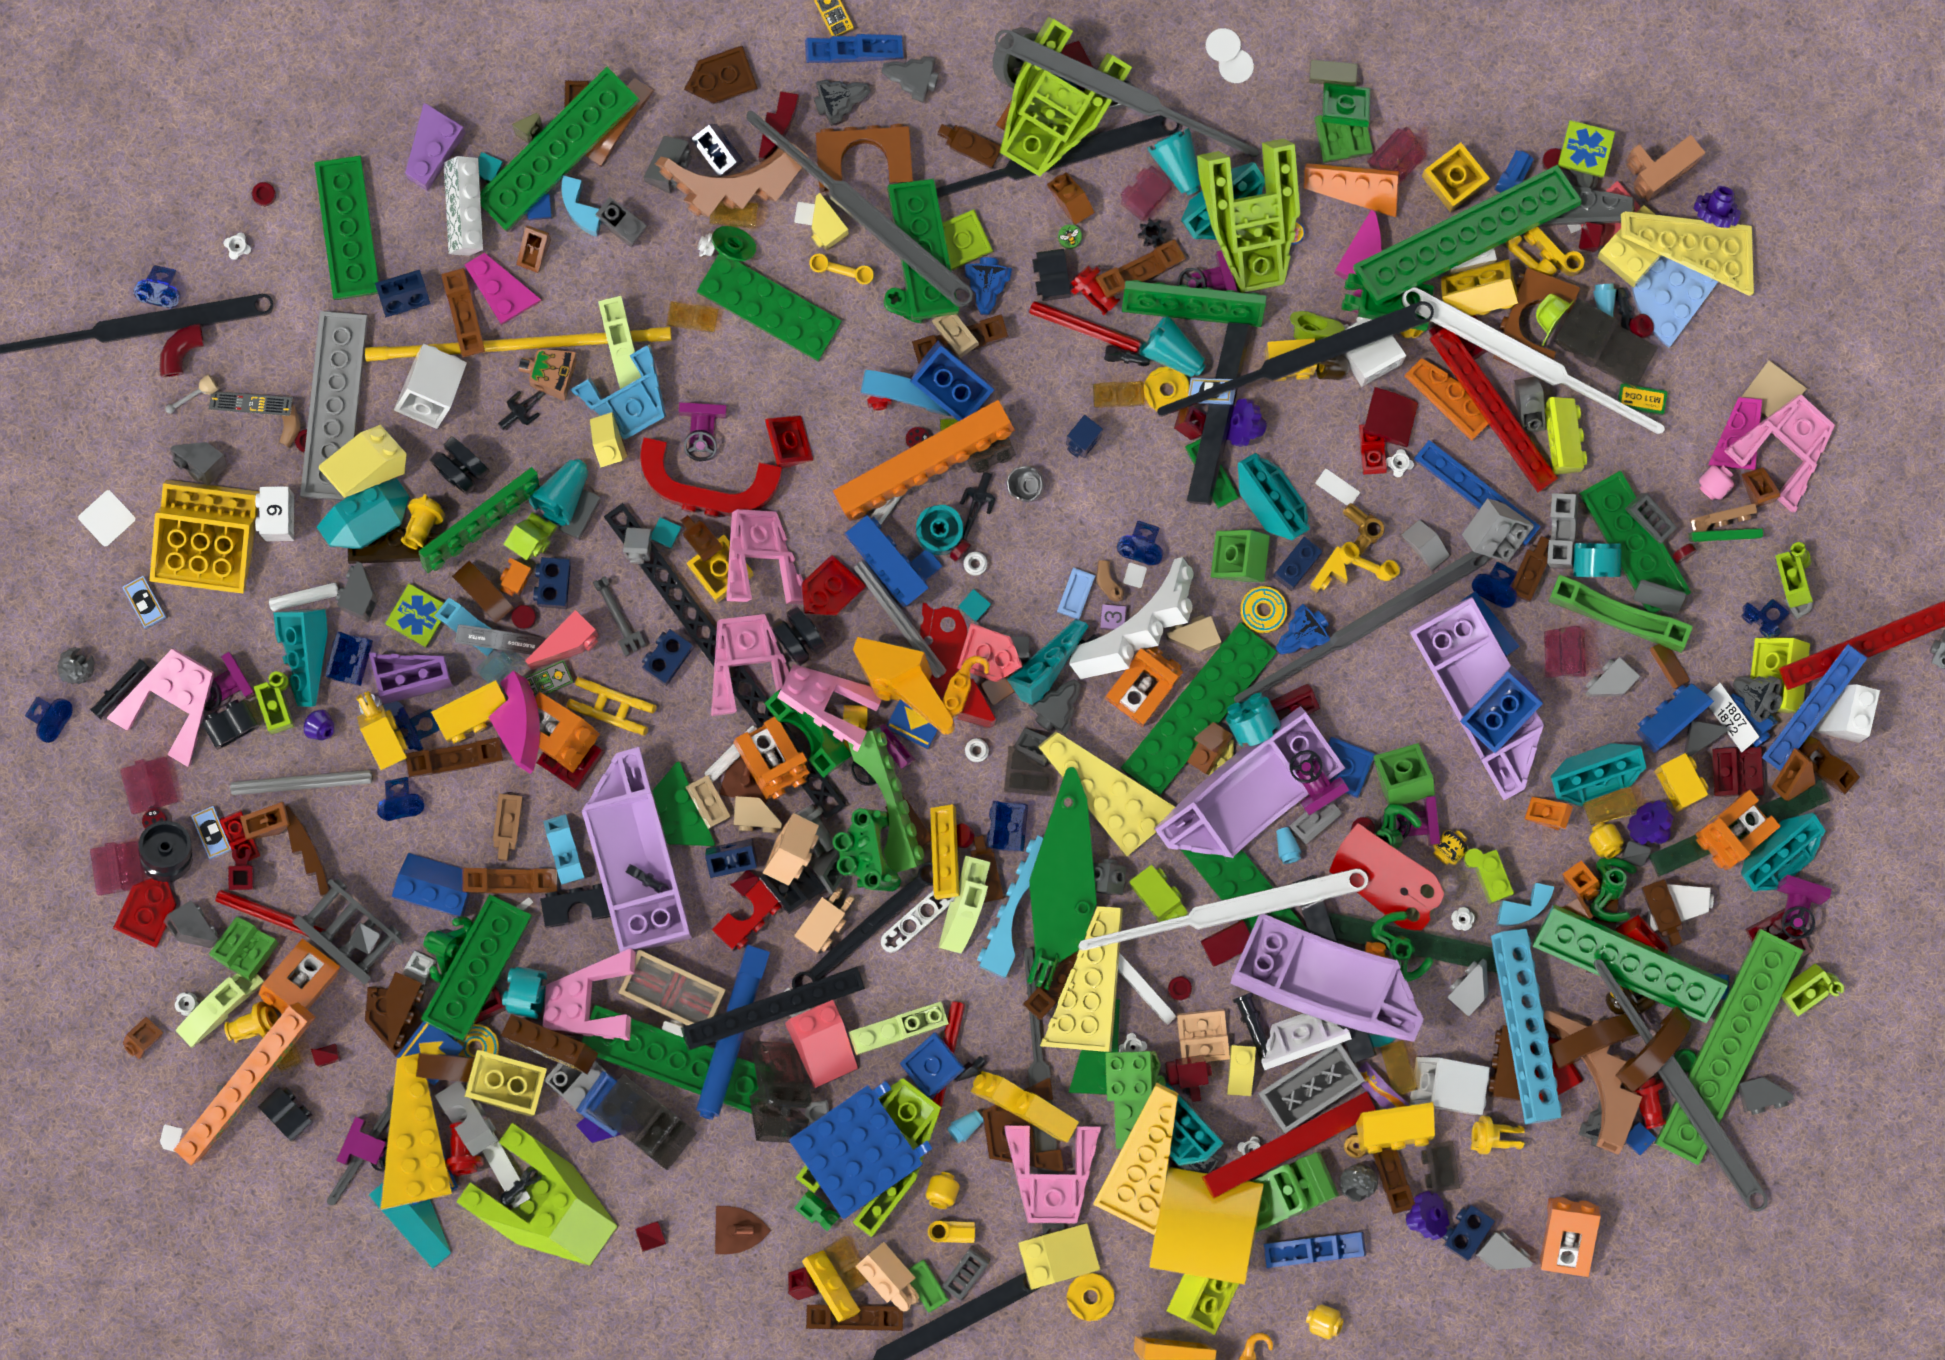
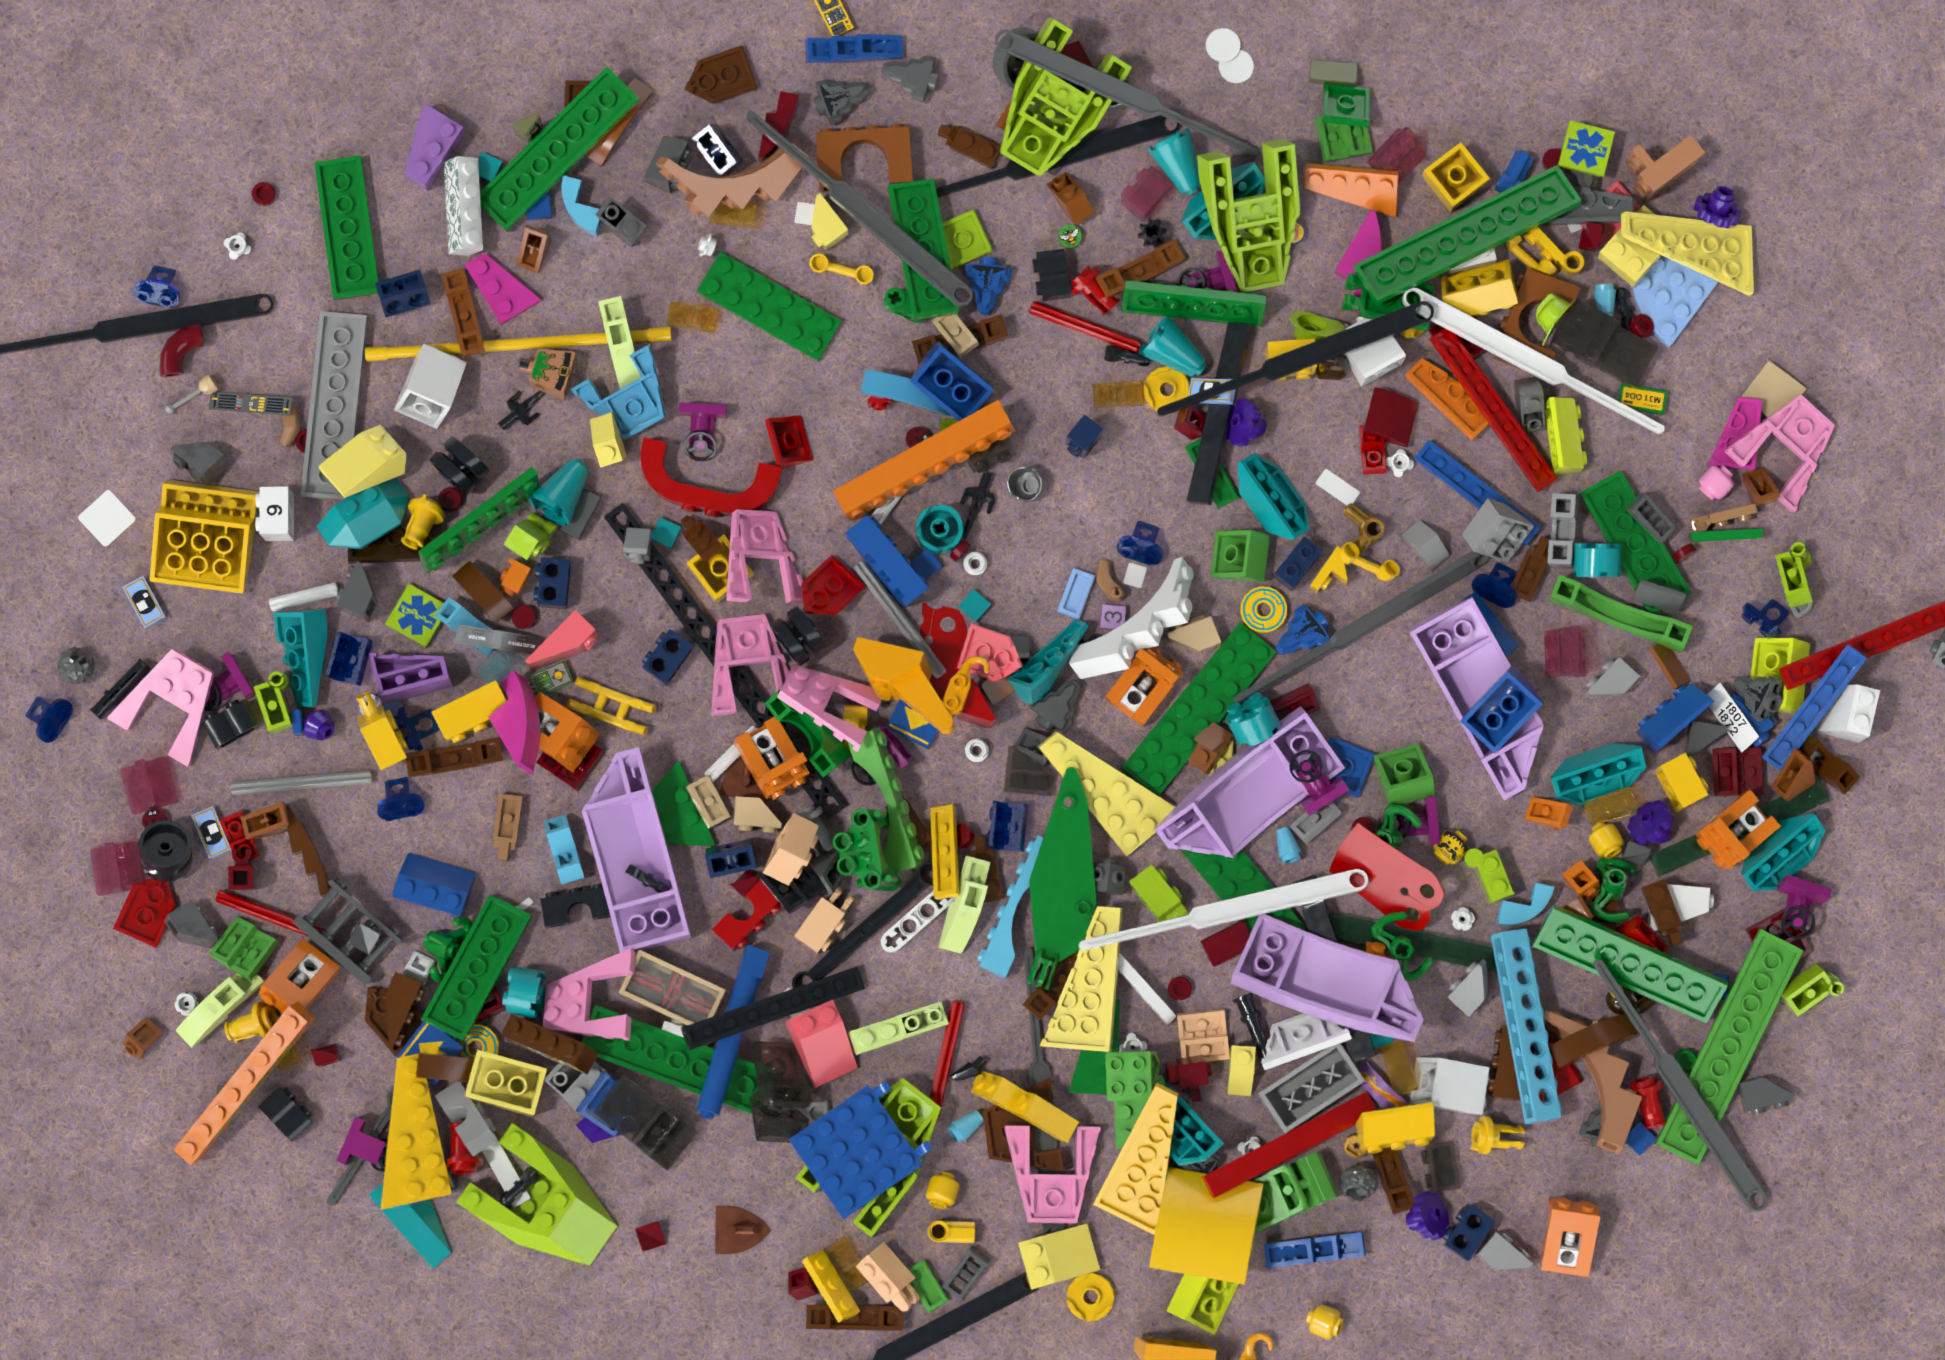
white sticker [160,1125,182,1152] -> none
dark orange slope [462,868,557,894] -> none
dark grey hinge [593,576,646,657] -> none
green dish [712,226,756,261] -> none
green plate [794,1190,840,1231] -> none
blue tile [899,1032,965,1099] -> none
reddish brown slope [1616,1007,1692,1092] -> none
none -> blue tile [291,709,304,736]
none -> dark red tile [438,487,463,512]

